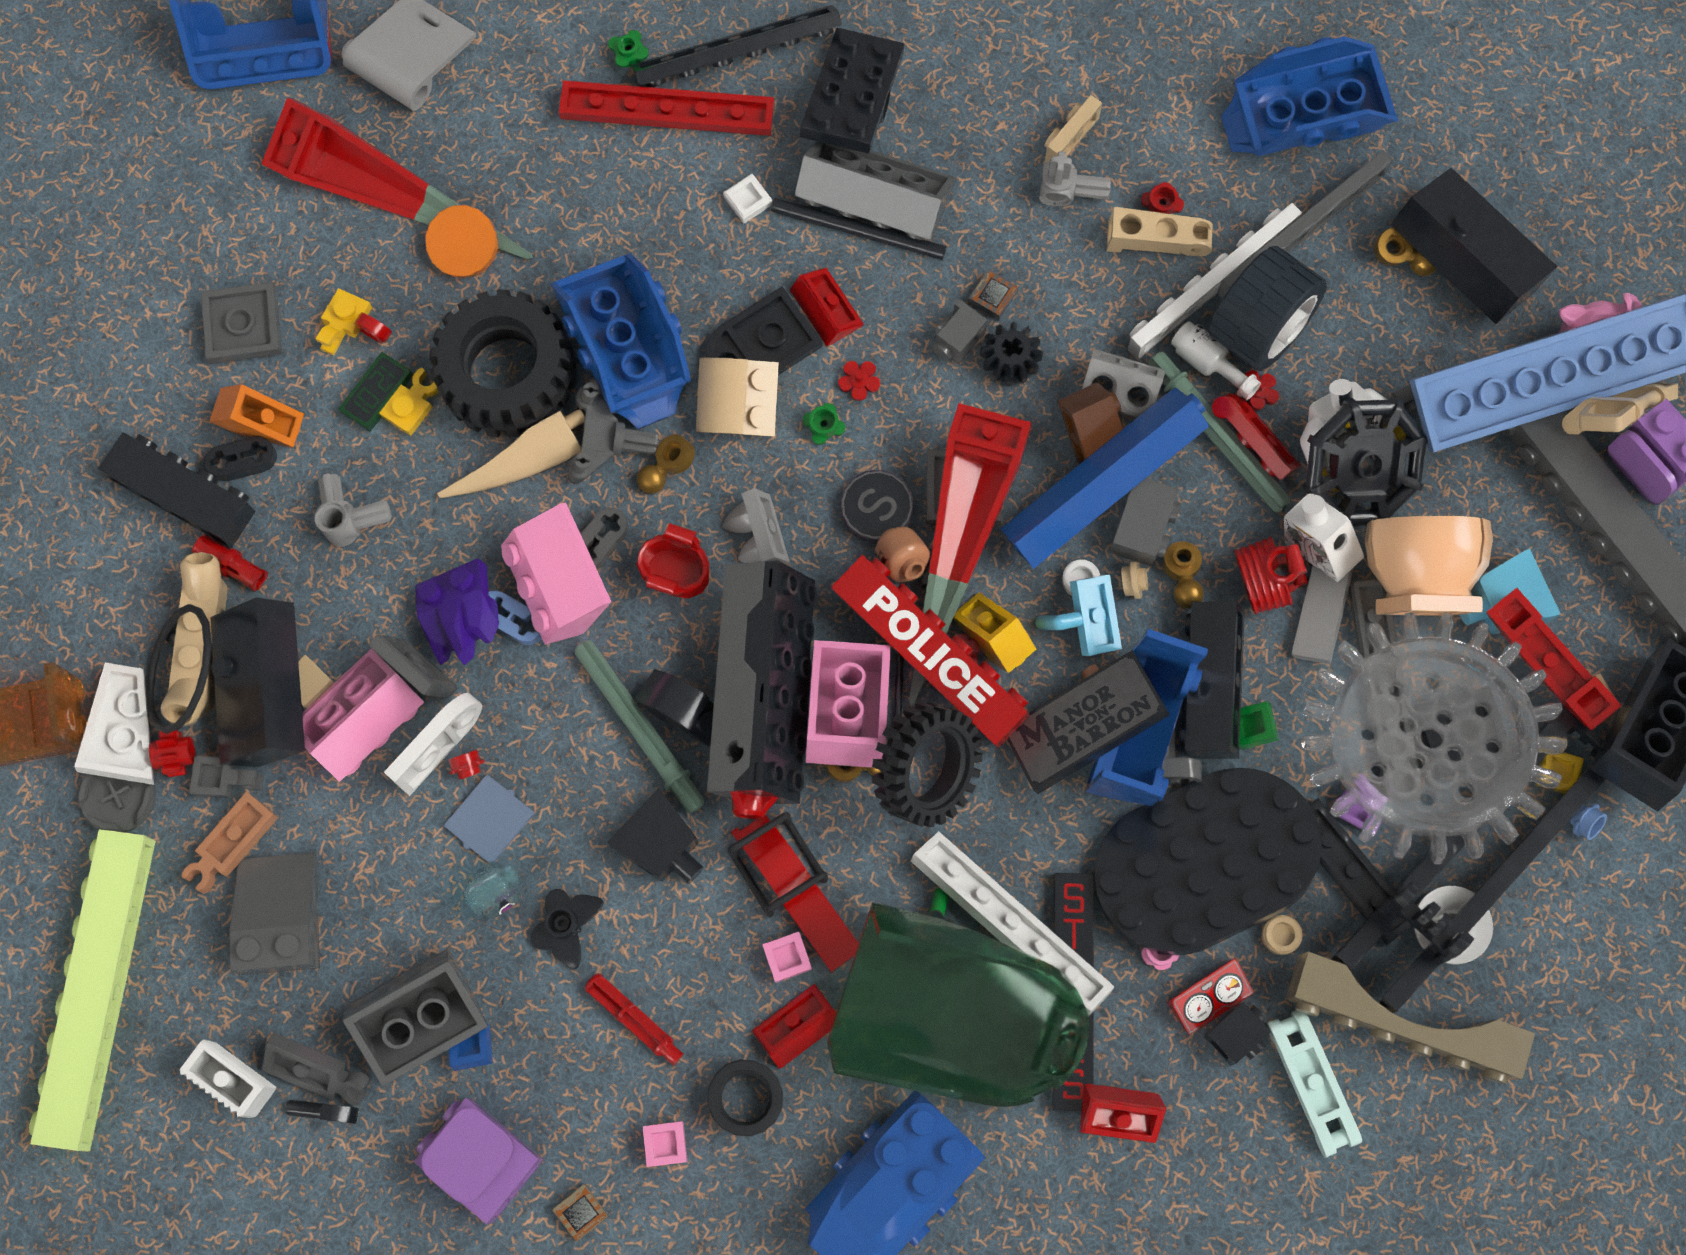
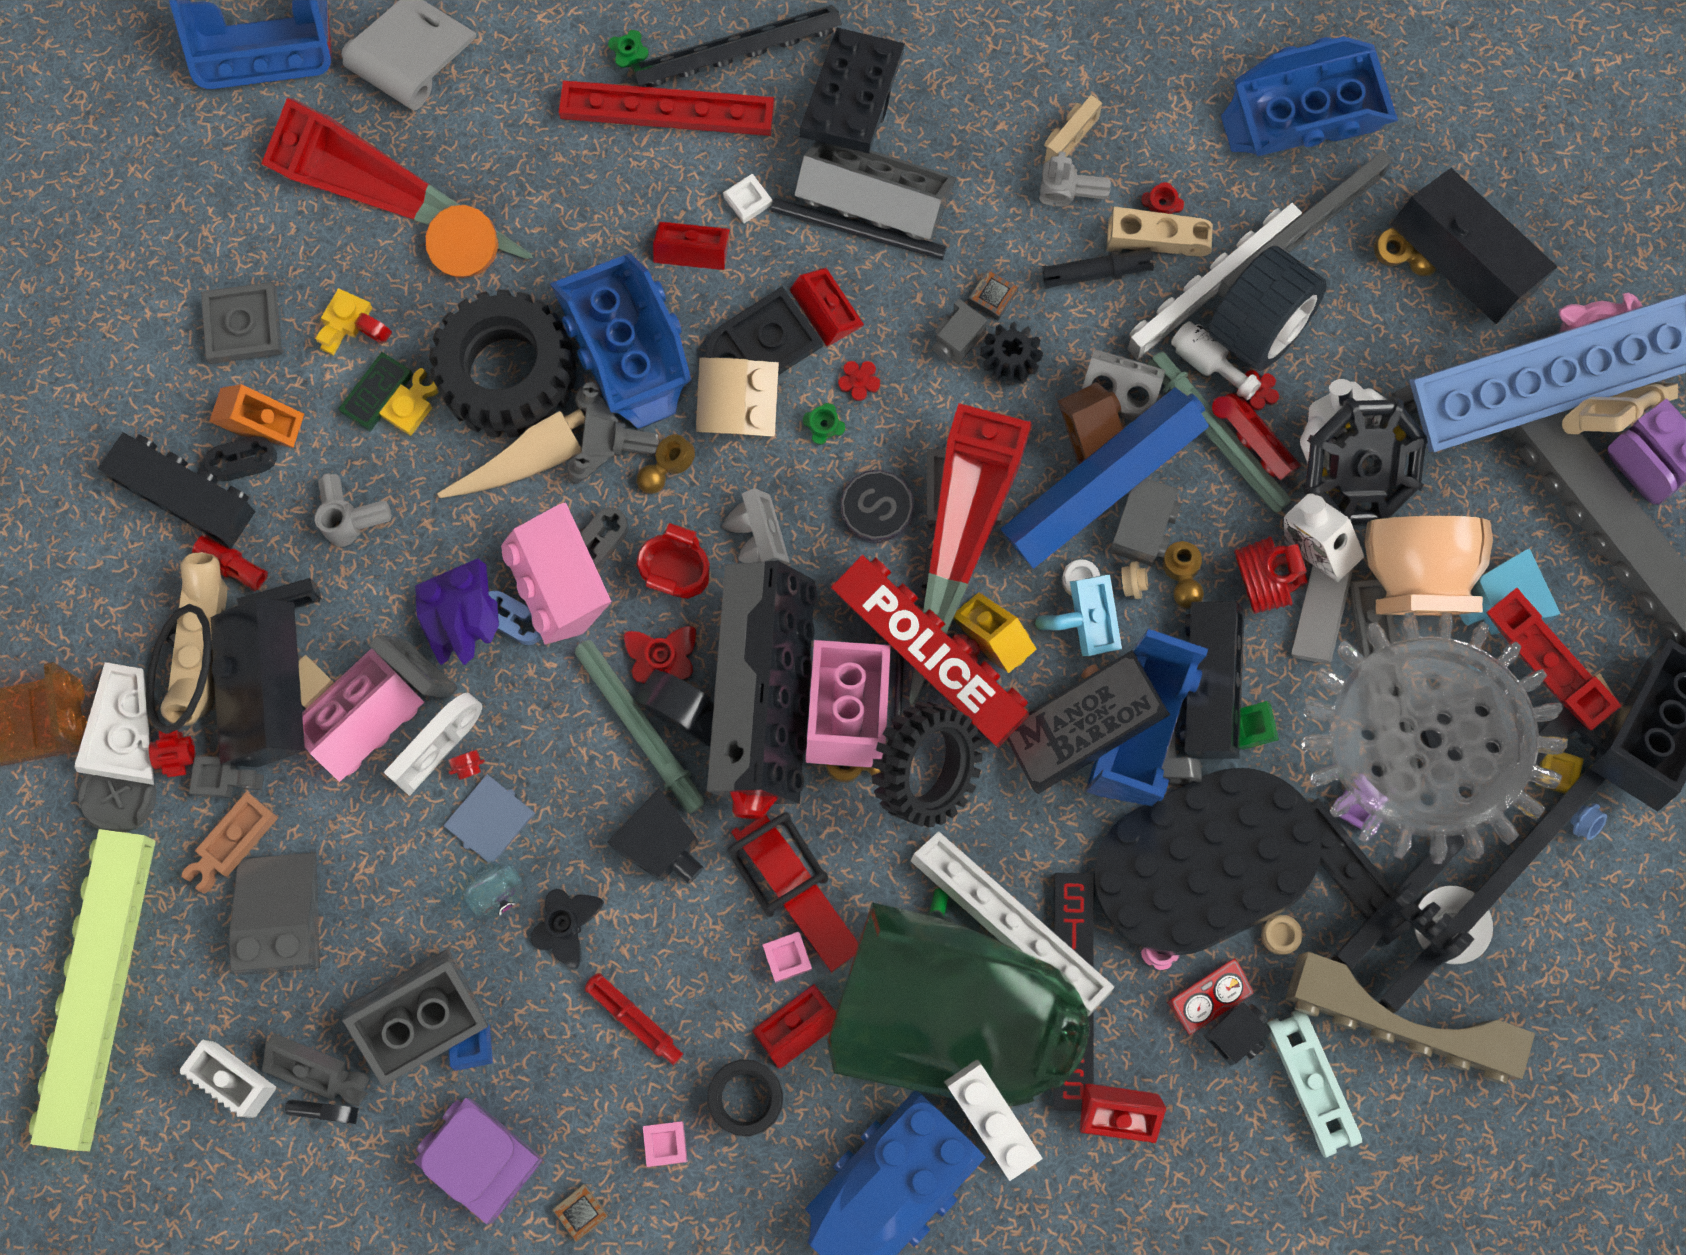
nougat head [875,527,930,582] -> none
none -> black tile [237,578,322,608]
none -> red animal [624,626,696,684]
none -> red slope [653,222,730,270]
none -> white plate [944,1059,1043,1181]
none -> black pin [1042,248,1154,289]

